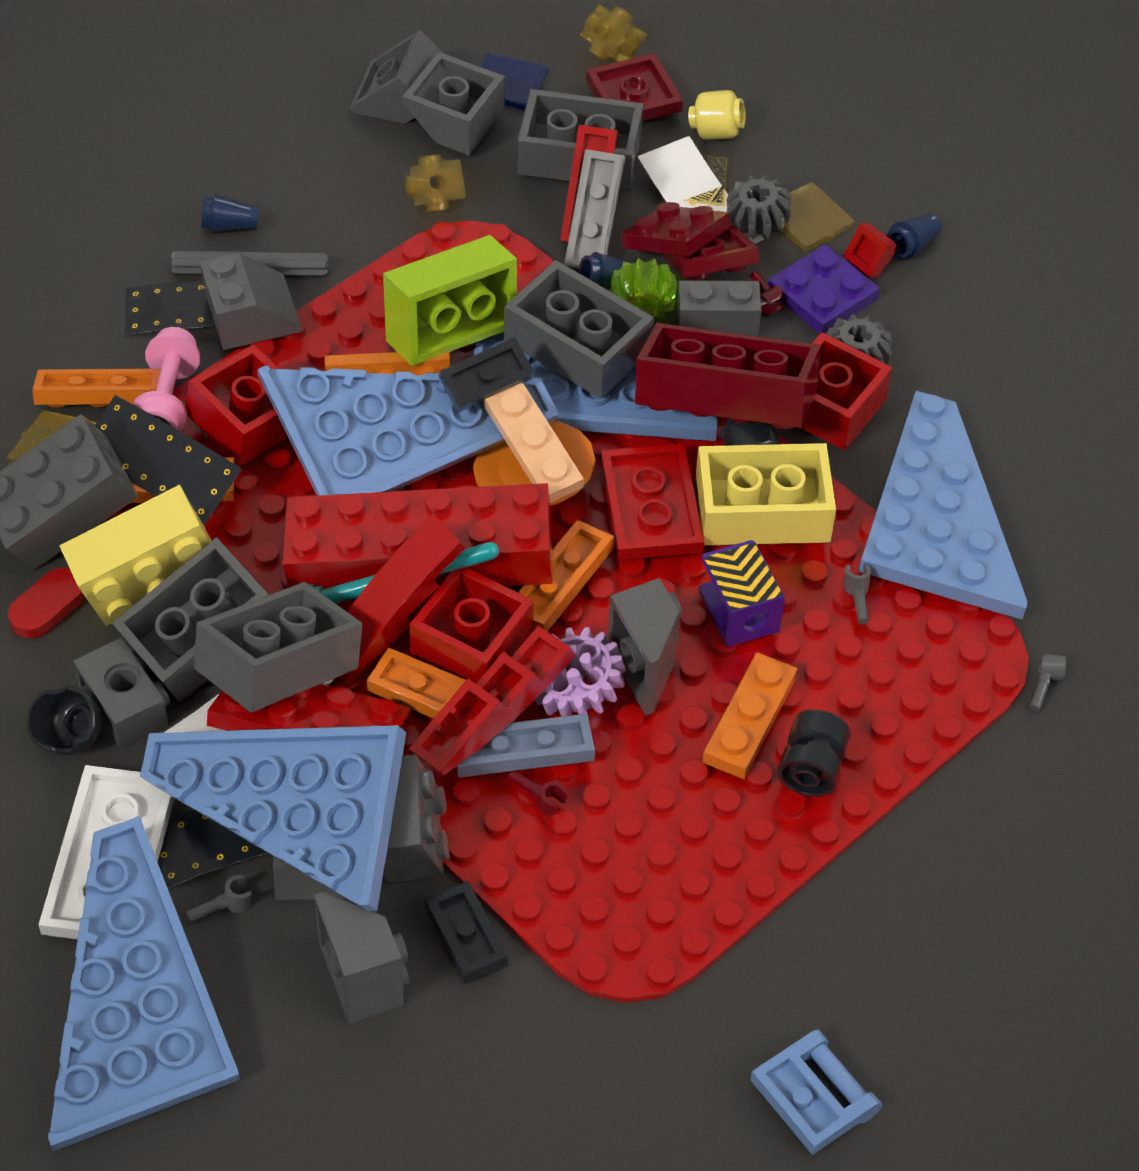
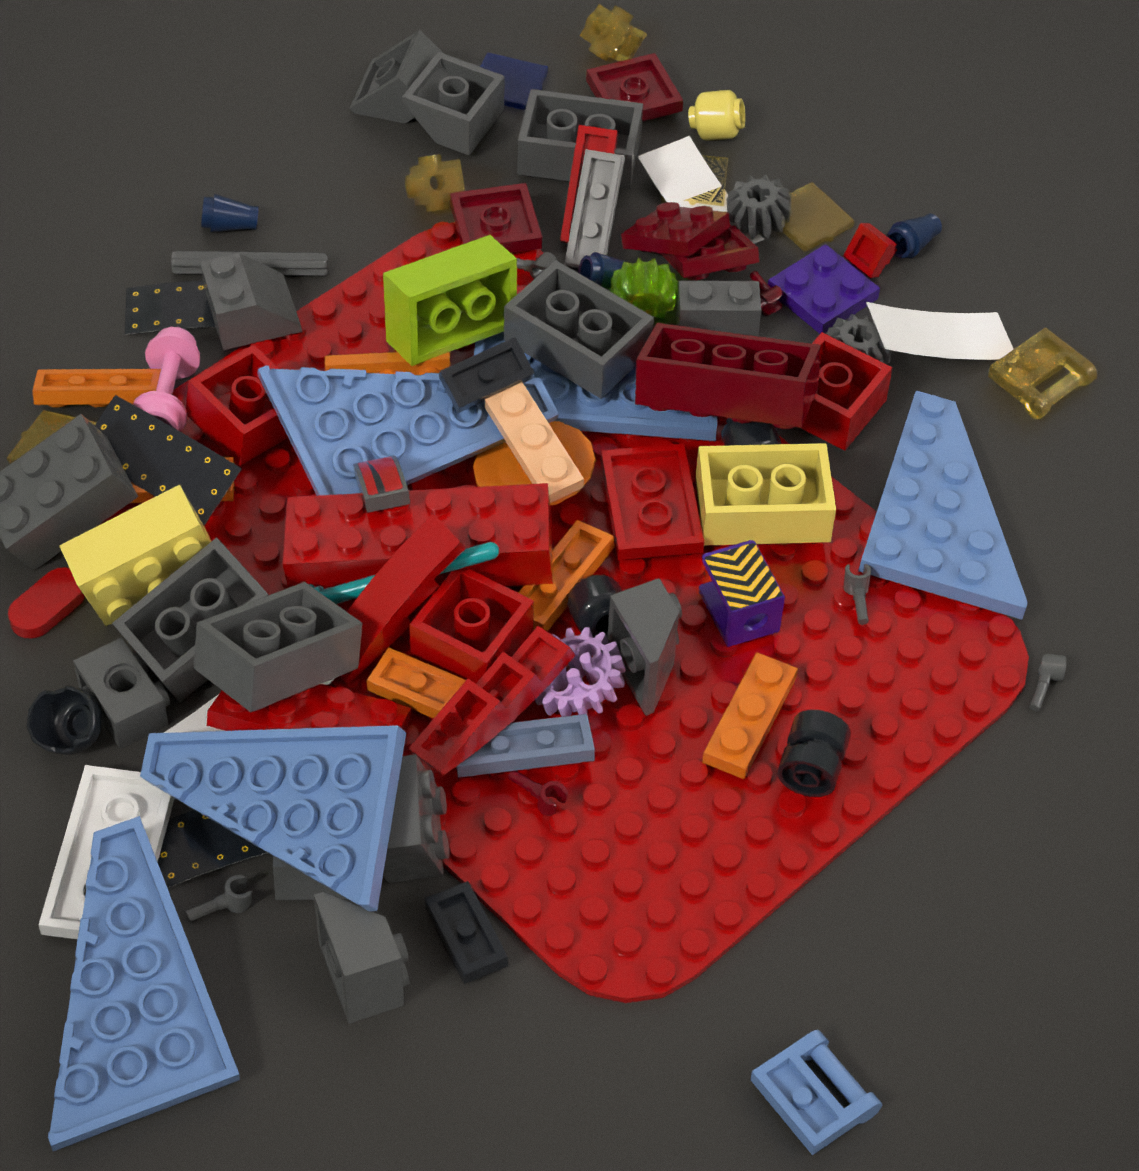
none -> slope [353,455,410,513]
none -> dark red plate [450,183,542,253]
none -> dark grey hand [517,252,557,279]
none -> black head [567,574,623,638]
none -> white sticker [866,302,1018,360]
none -> clear yellow plate [988,327,1097,419]

